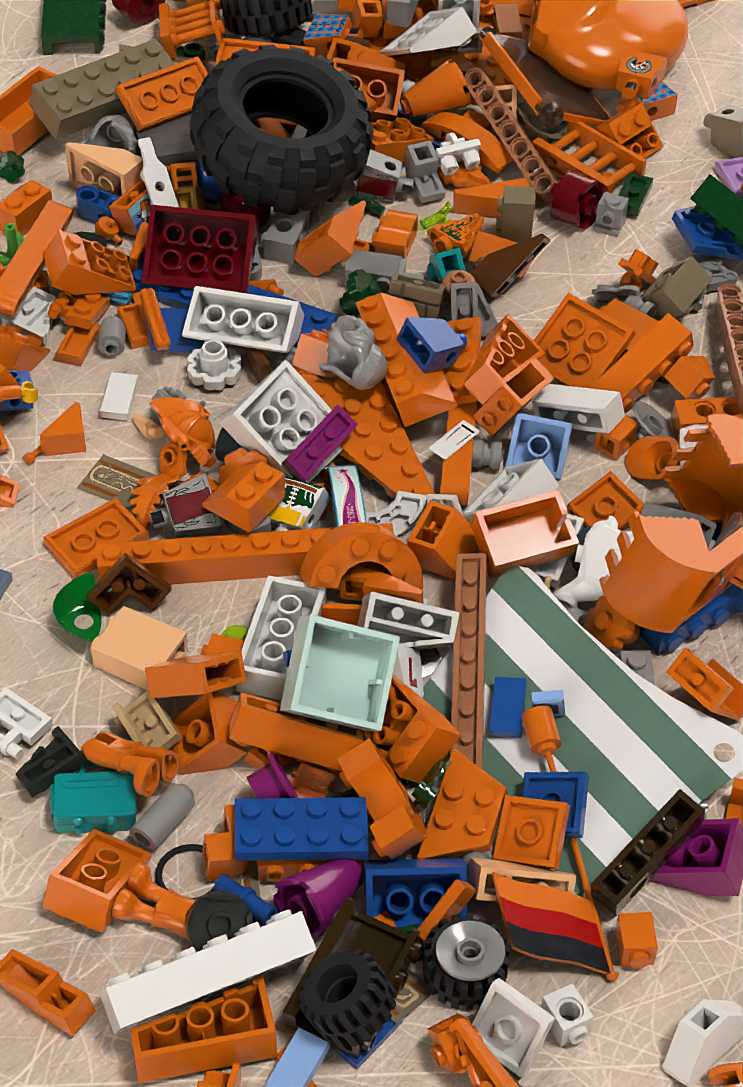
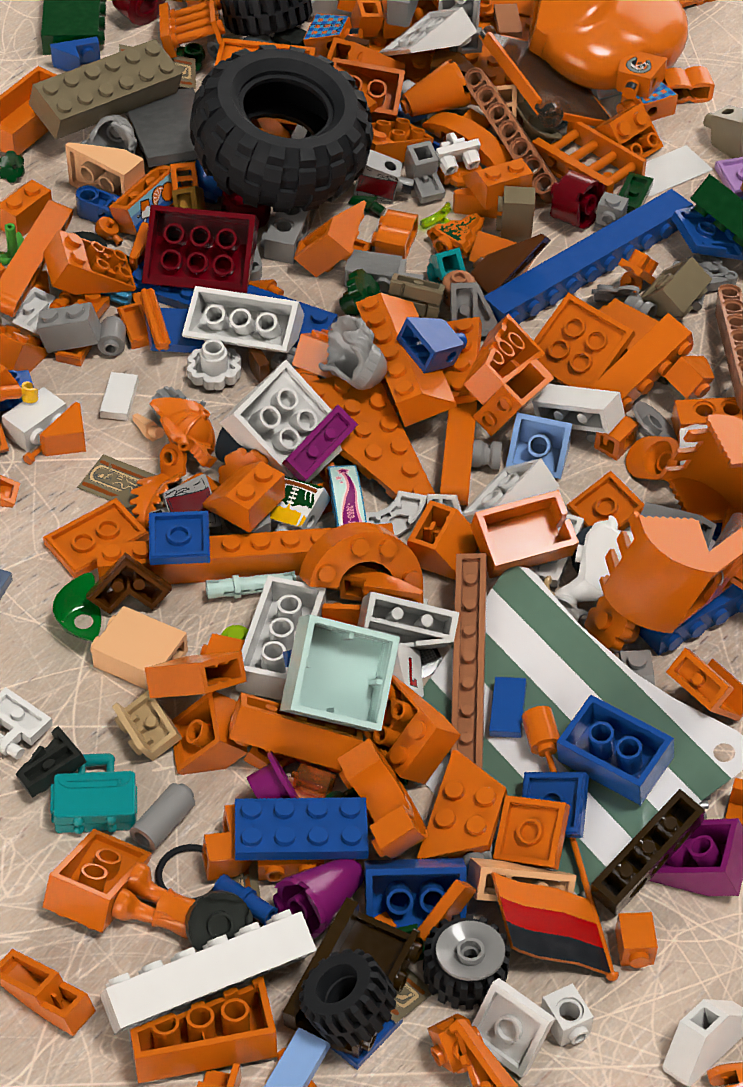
orange piece [80,731,180,797] -> none
orange plate [114,56,208,132] -> none
white piece [137,137,179,207] -> none
dark green plate [411,759,452,810] -> none
white sticker [429,420,480,459] -> none
light blue tile [531,690,565,717] -> none
none -> white brick [2,387,67,452]
none -> light grey brick [36,302,102,353]
none -> blue slope [50,36,100,72]
none -> blue tile [149,511,210,565]
none -> light aqua pin [205,571,296,599]
none -> orange slope [463,158,533,210]
none -> blue brick [484,189,693,324]
none -> blue brick [556,695,674,806]
none -> white sticker [645,145,713,197]
none -> orange brick [662,66,715,104]

